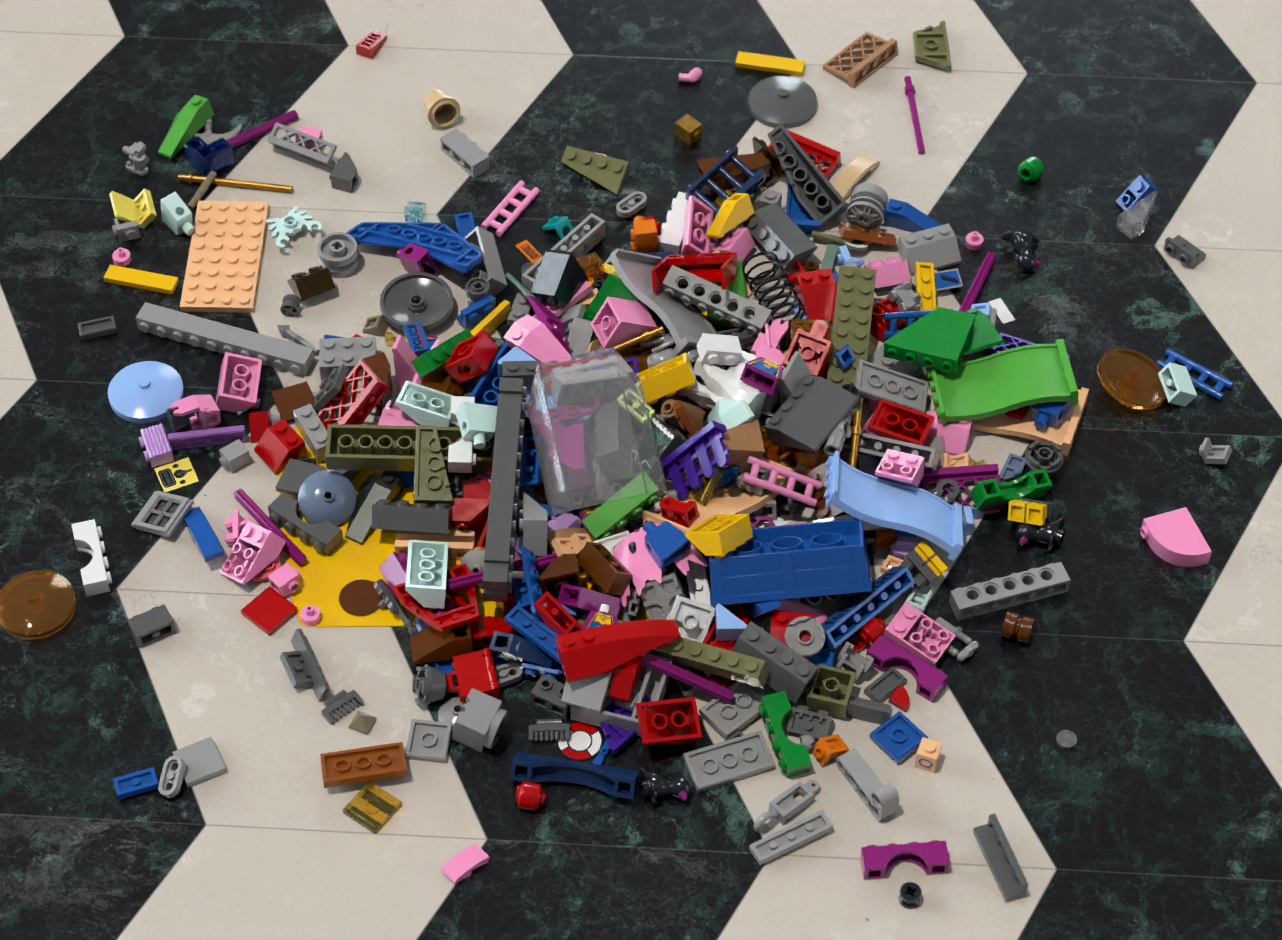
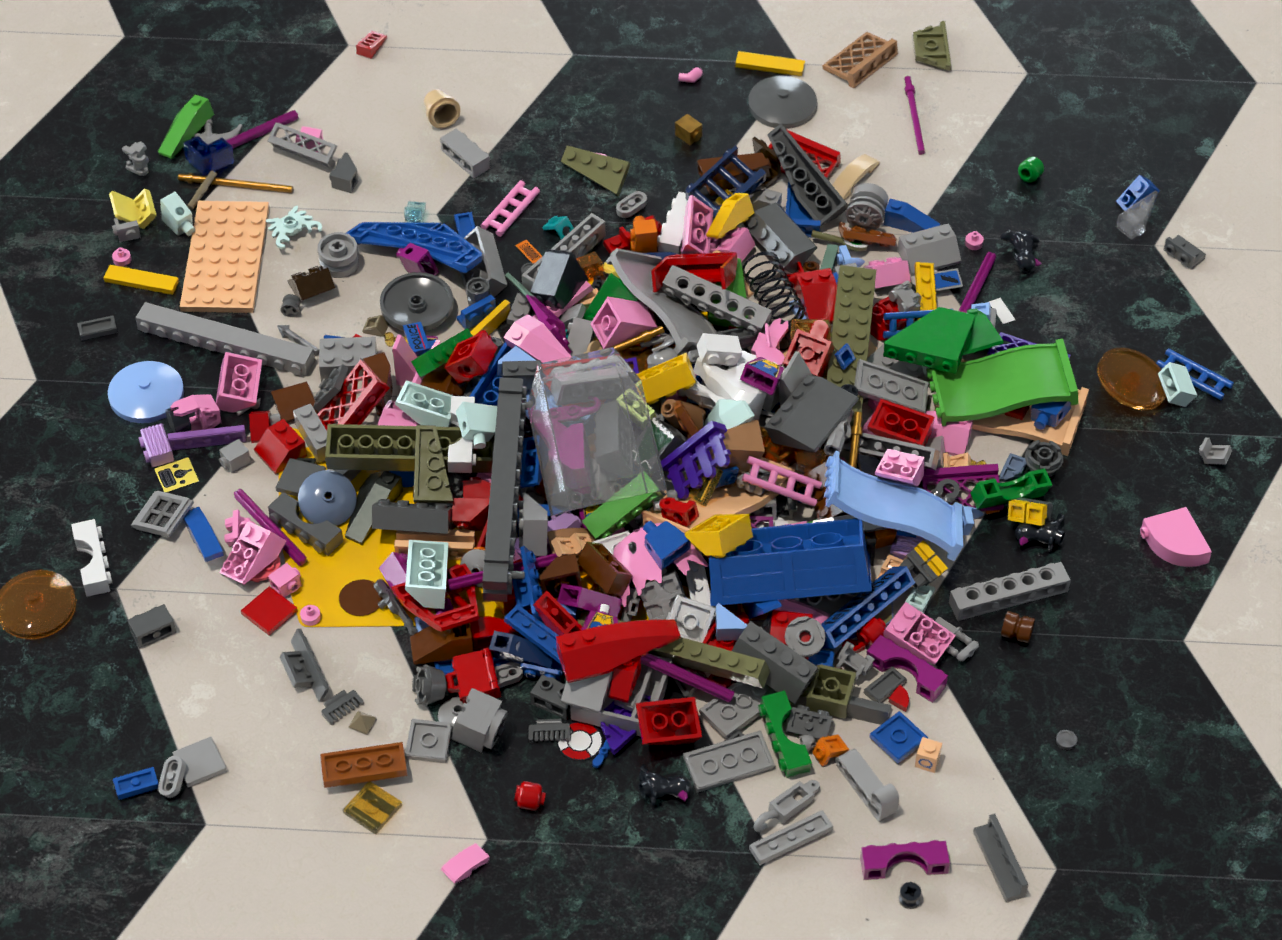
dark blue arch [510,751,639,800] -> none
none -> red bracket [604,226,632,254]

